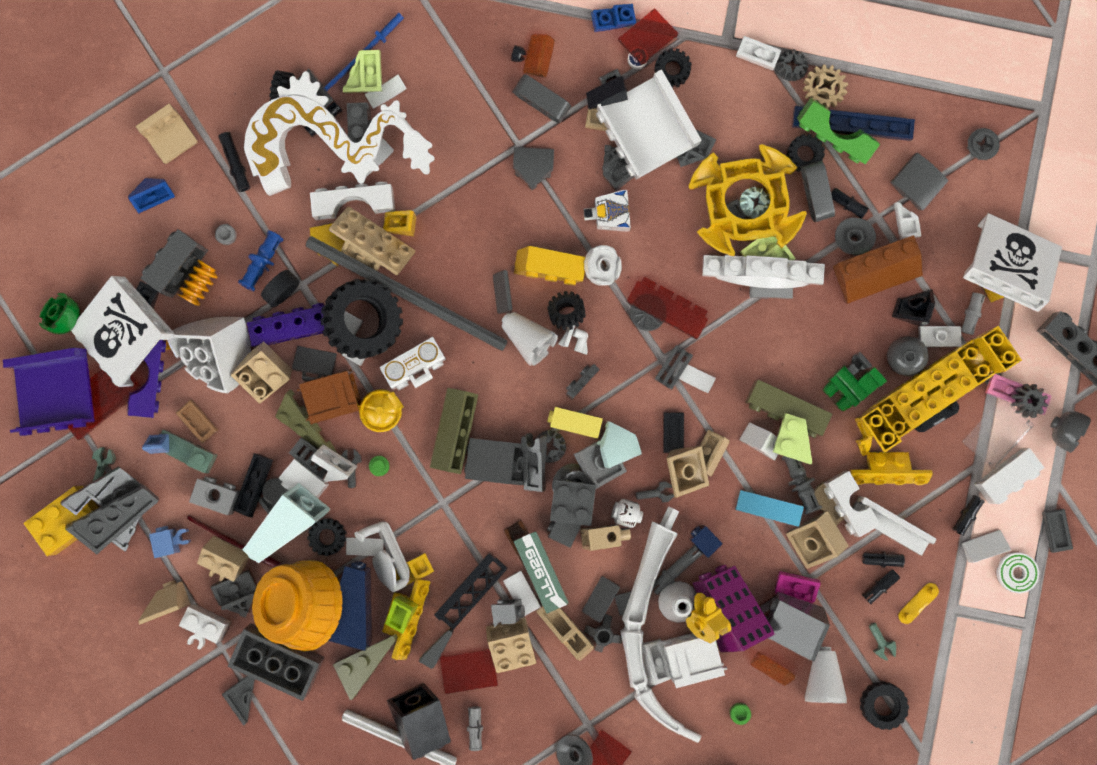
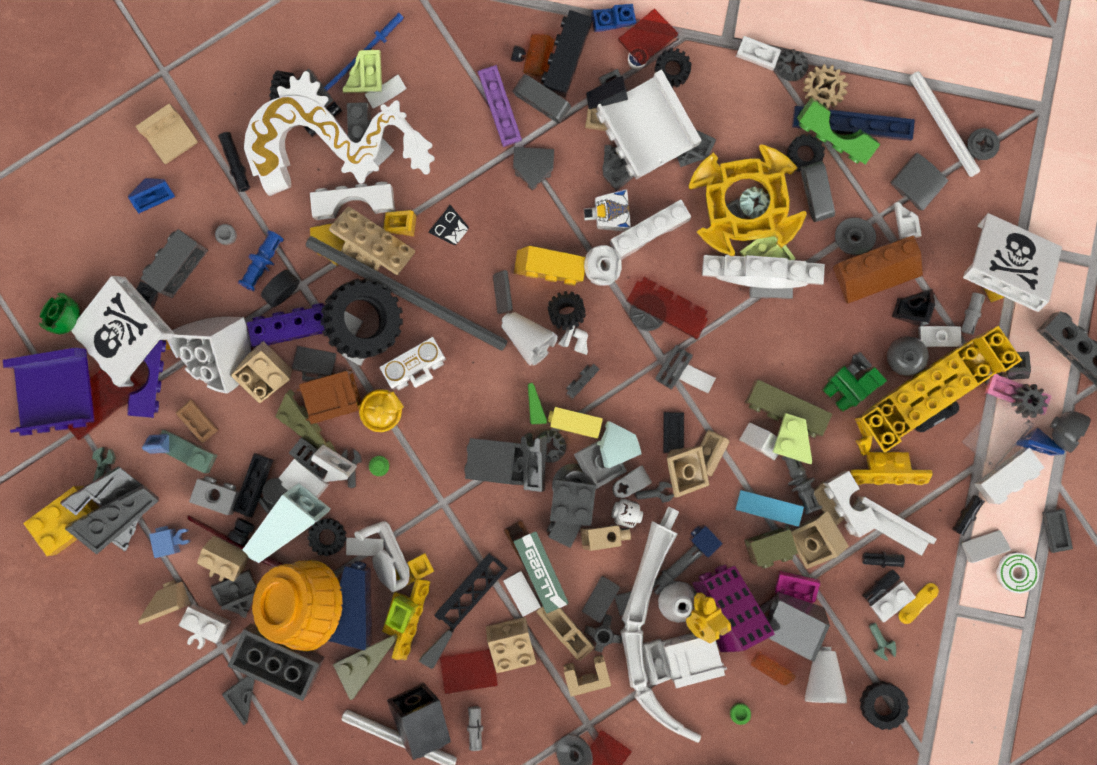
light orange piece [178,259,218,306] -> none
olive brick [430,388,479,474] -> none
window [491,599,525,627] -> none
black axle [831,188,869,219] -> none
none -> black wheel [228,518,256,545]
none -> black sticker [428,205,469,245]
none -> medium lavender tile [478,65,522,147]
none -> bright green slope [528,383,547,425]
none -> black brick [541,10,592,98]
none -> tan panel [563,655,611,697]
none -> white arch [610,200,691,260]
none -> light grey piece [612,465,652,498]
none -> olive brick [744,526,798,569]
none -> white plate [869,581,916,622]
none -> white axle [909,71,980,177]
none -> dark grey brick [1007,351,1031,380]
none -> blue slope [1016,428,1065,456]

